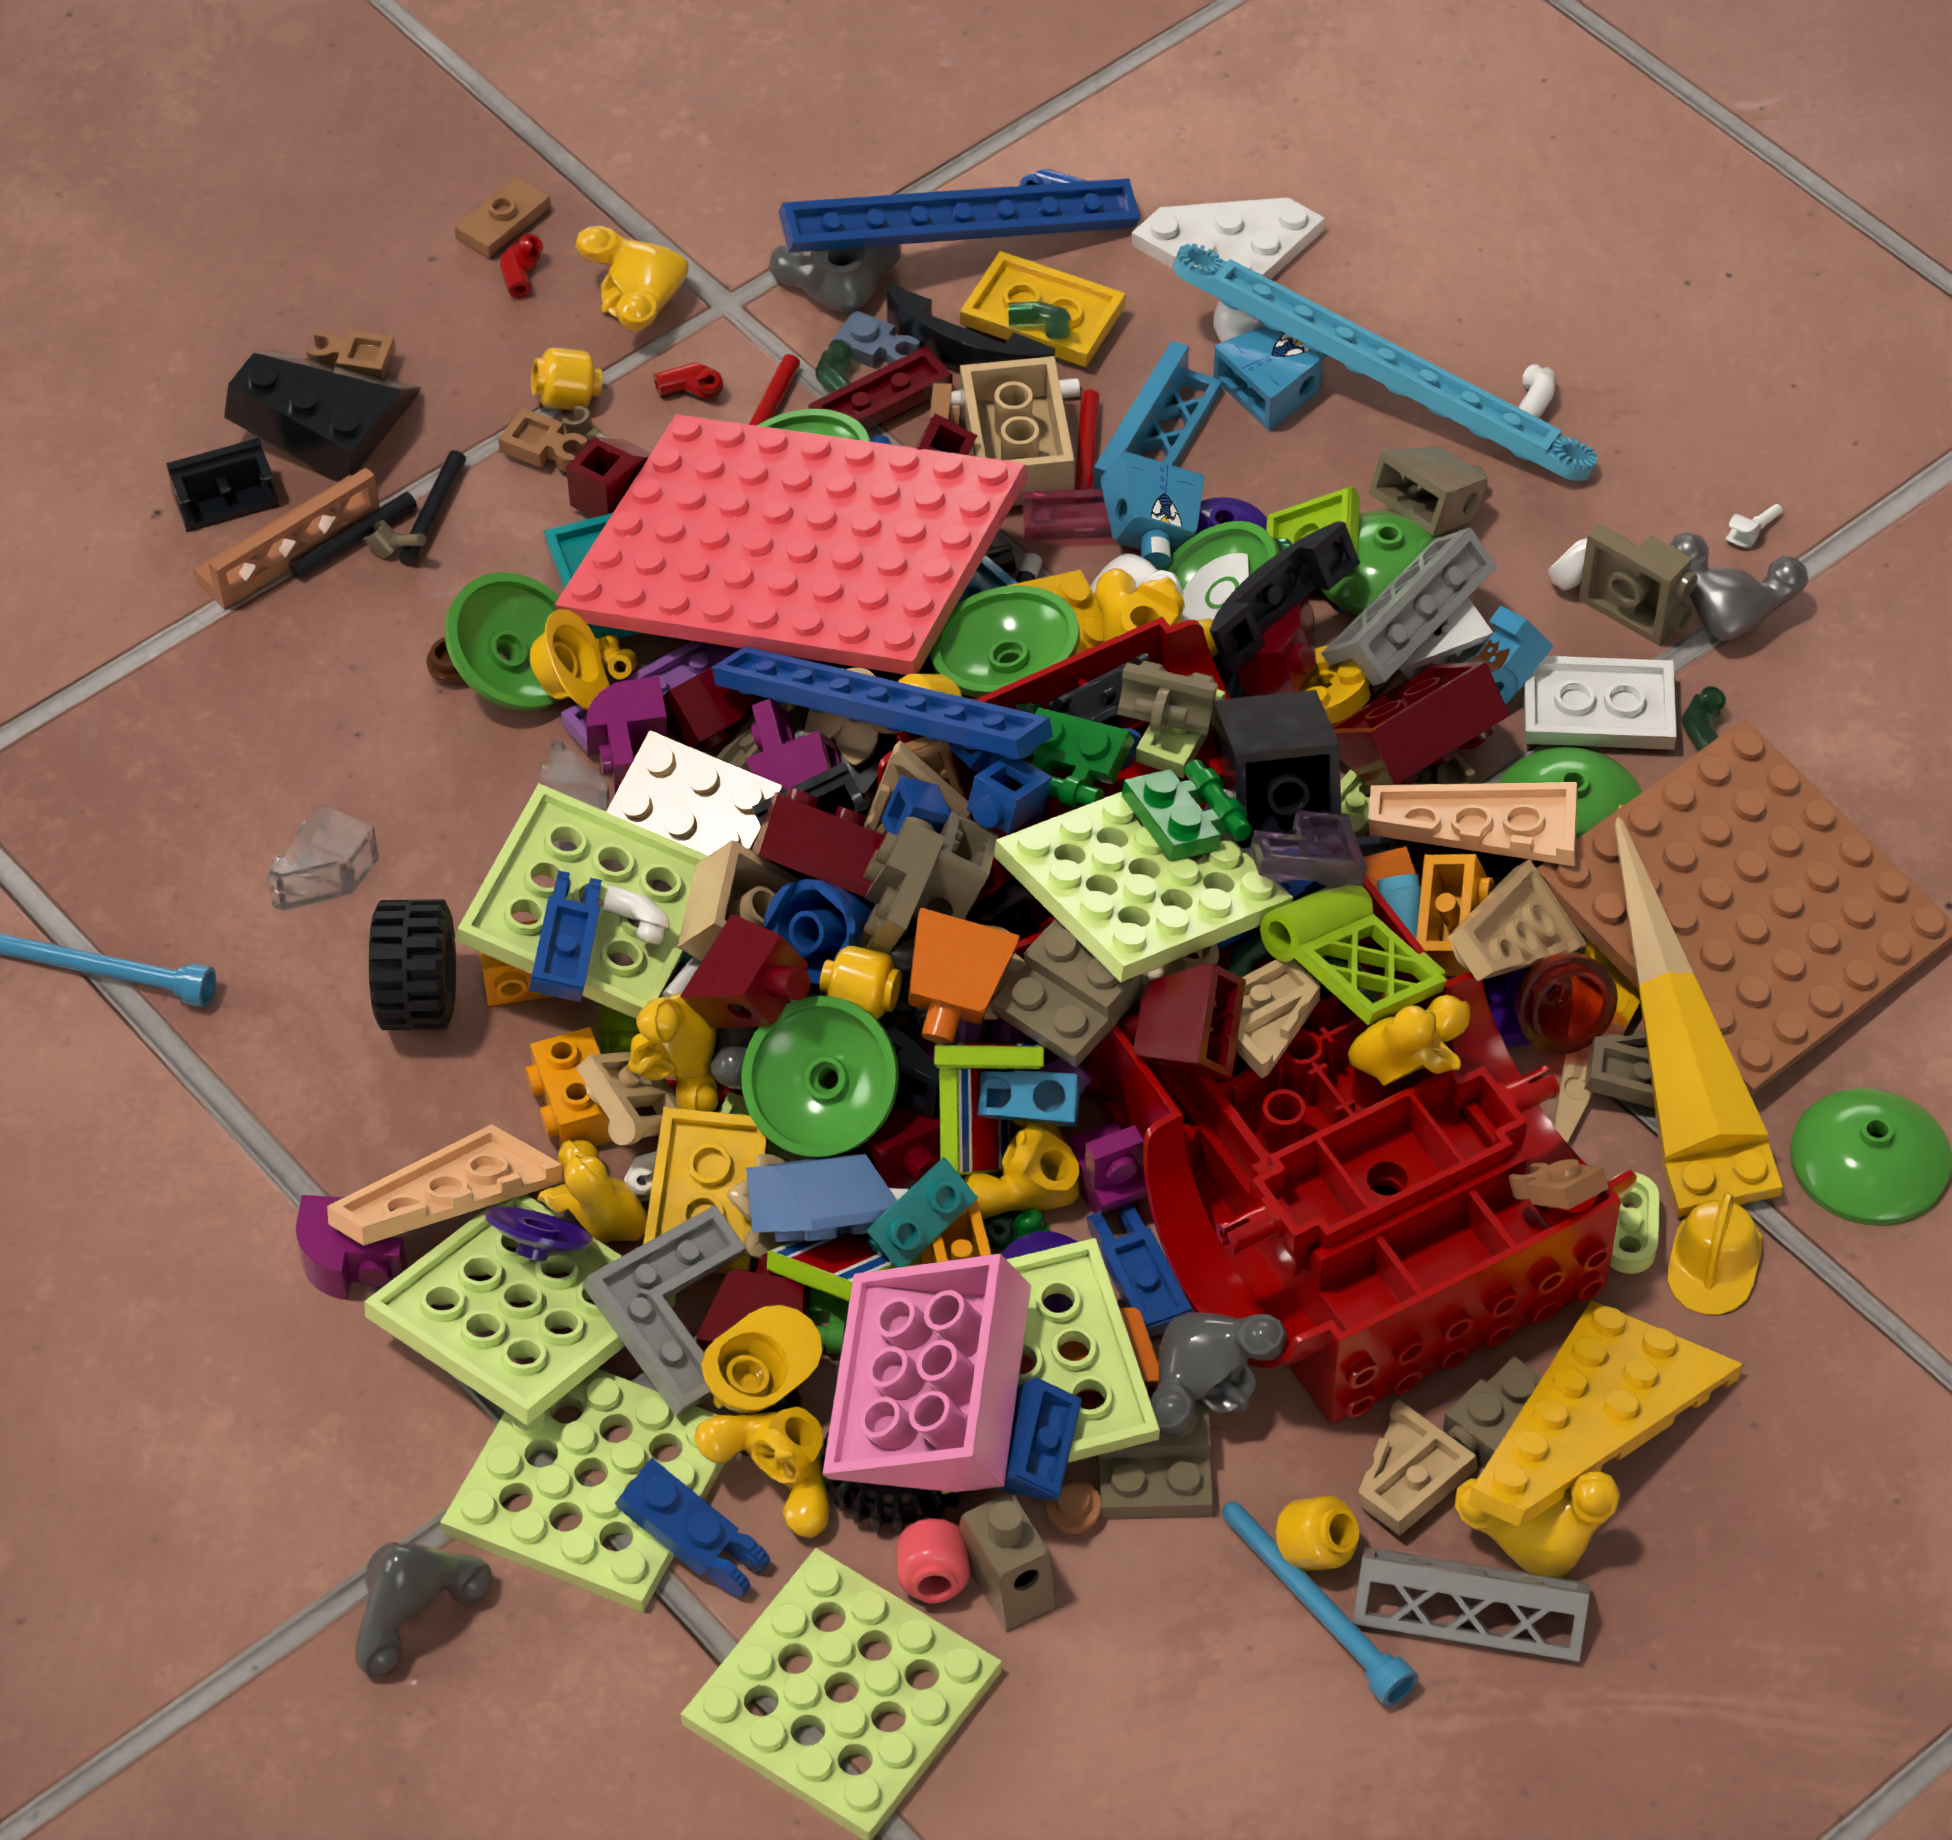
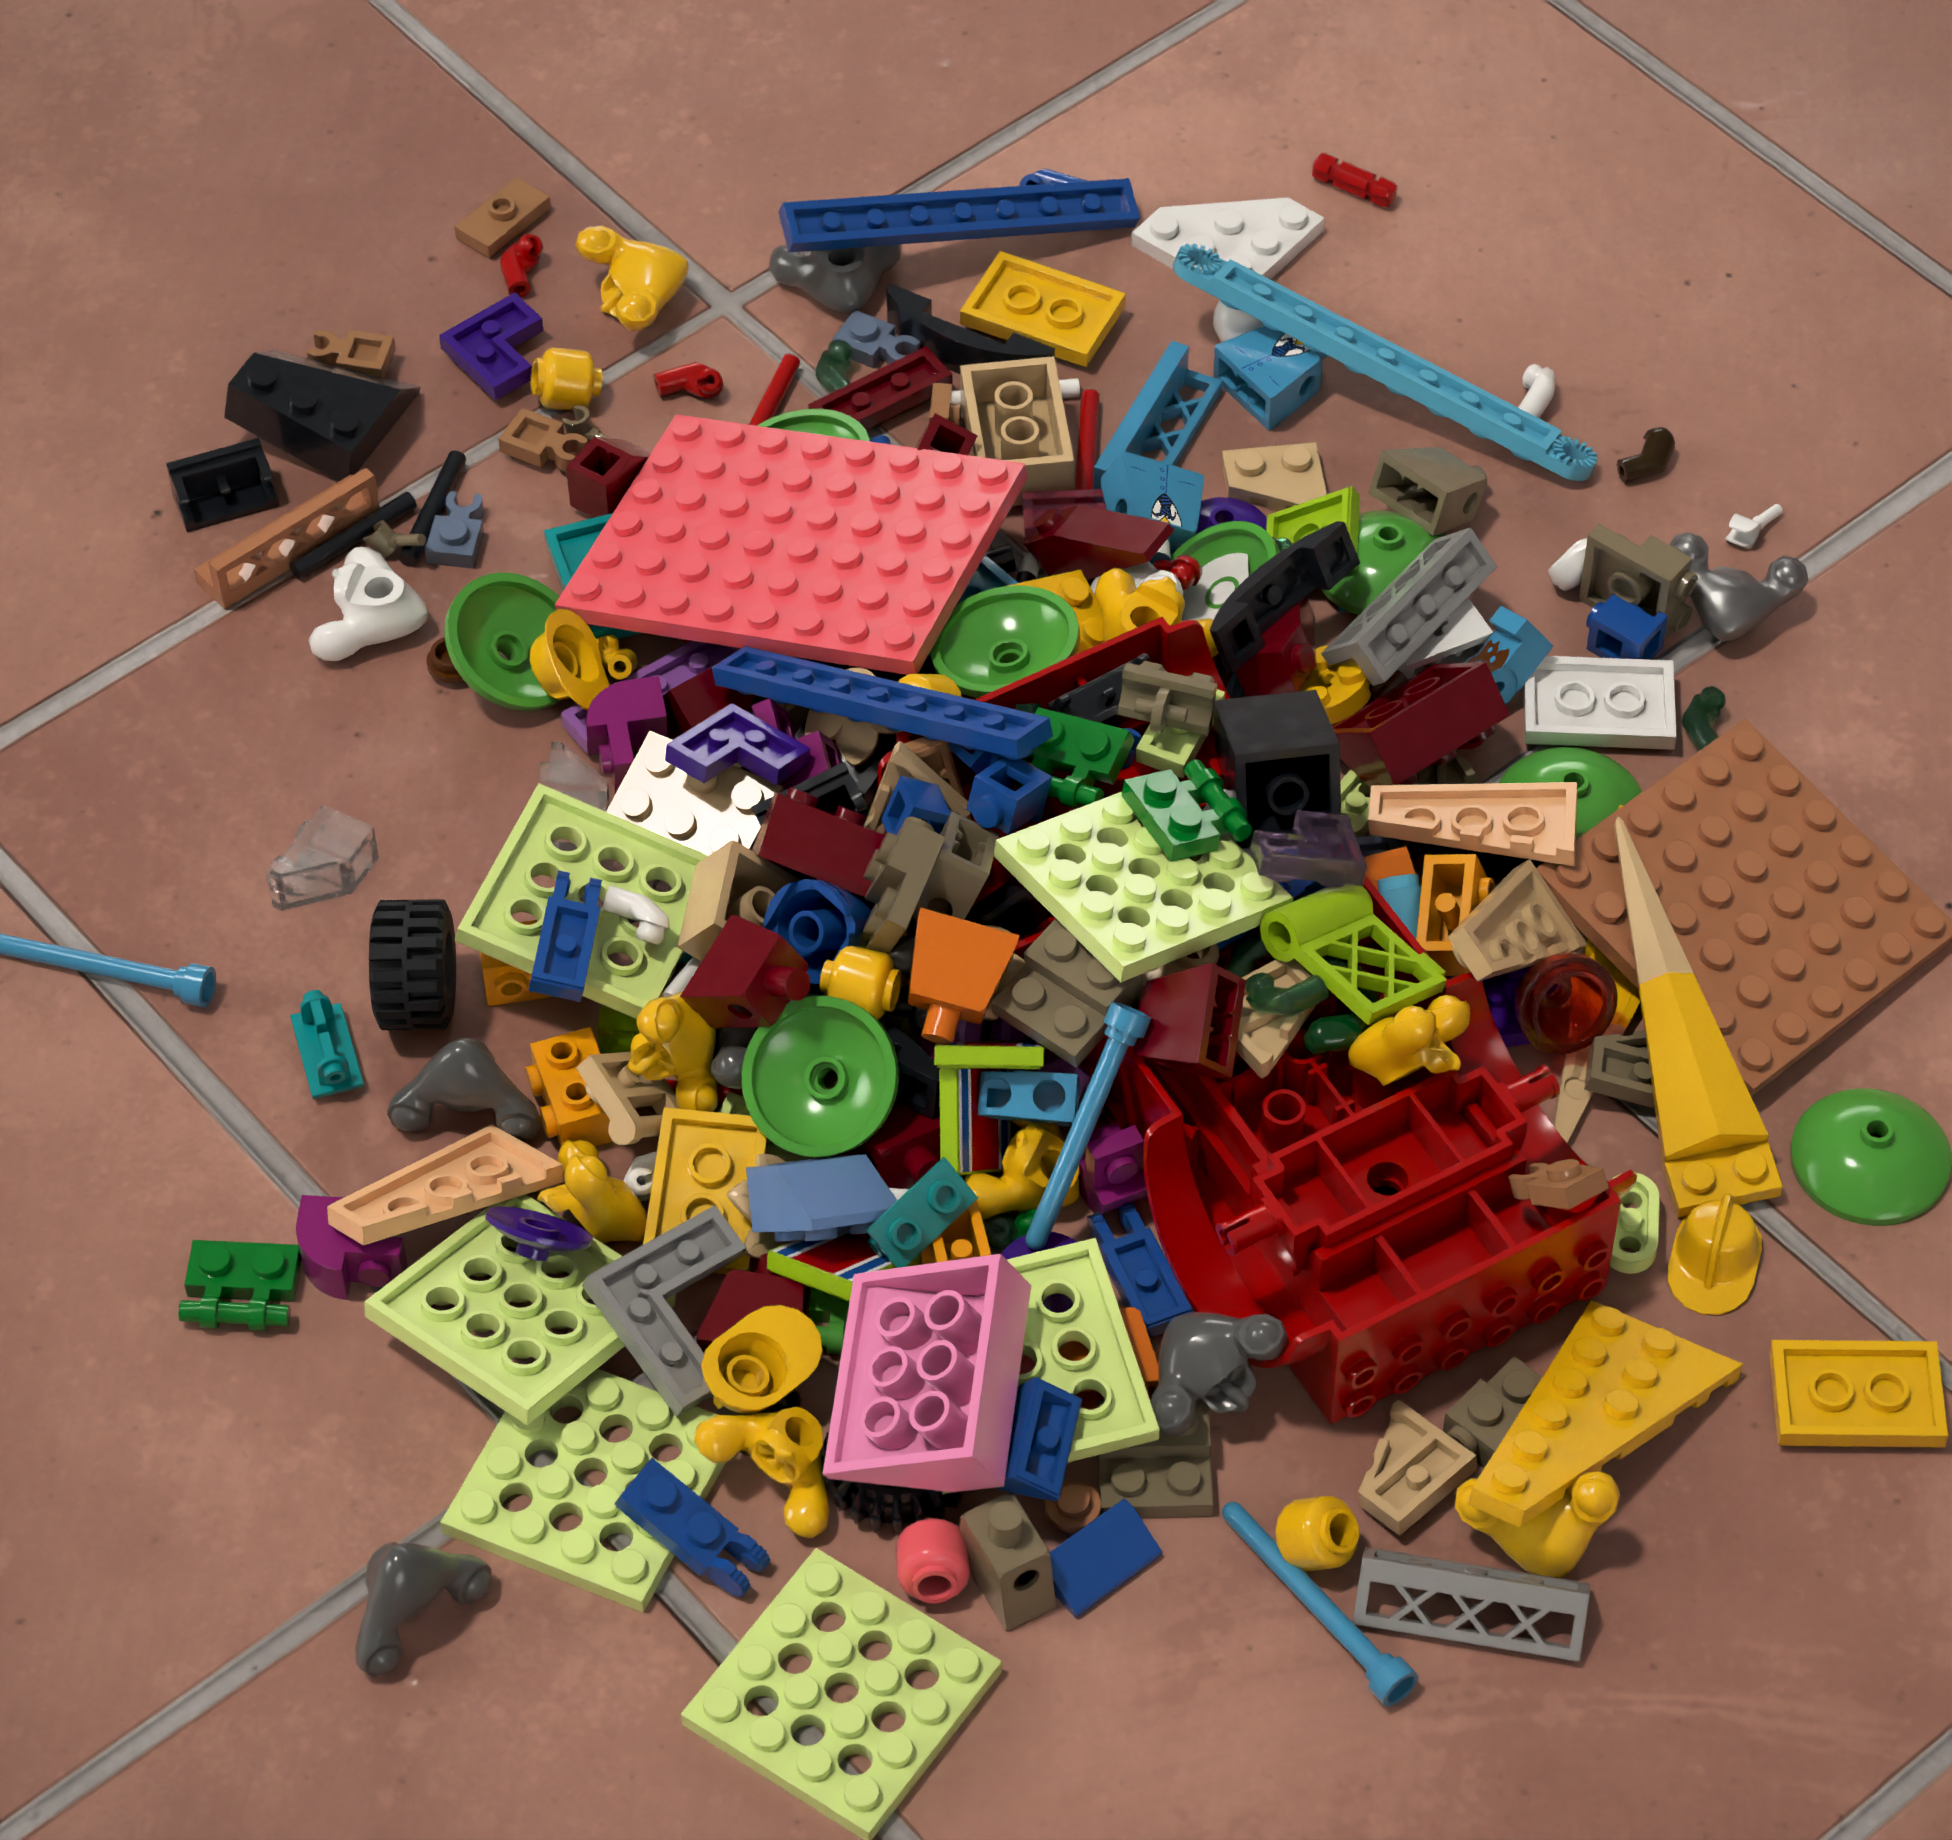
clear green arm [1008,301,1072,339] -> none
none -> green plate [178,1240,302,1331]
none -> teal hinge [290,990,364,1099]
none -> white head [308,547,428,661]
none -> dark grey head [387,1038,541,1142]
none -> sand blue plate [425,491,484,569]
none -> dark purple plate [439,292,544,401]
none -> dark purple plate [665,703,811,786]
none -> dark red slope [1024,504,1175,580]
none -> dark azure piece [1025,1001,1152,1250]
none -> blue slope [1049,1499,1162,1618]
none -> red arm [1152,555,1203,590]
none -> tan wing [1221,442,1327,512]
none -> clear green arm [1245,972,1328,1017]
none -> dark green arm [1304,999,1374,1055]
none -> red axle [1312,153,1398,208]
none -> blue brick [1586,594,1668,660]
none -> dark brown arm [1617,427,1675,482]
none -> yellow plate [1769,1340,1948,1447]

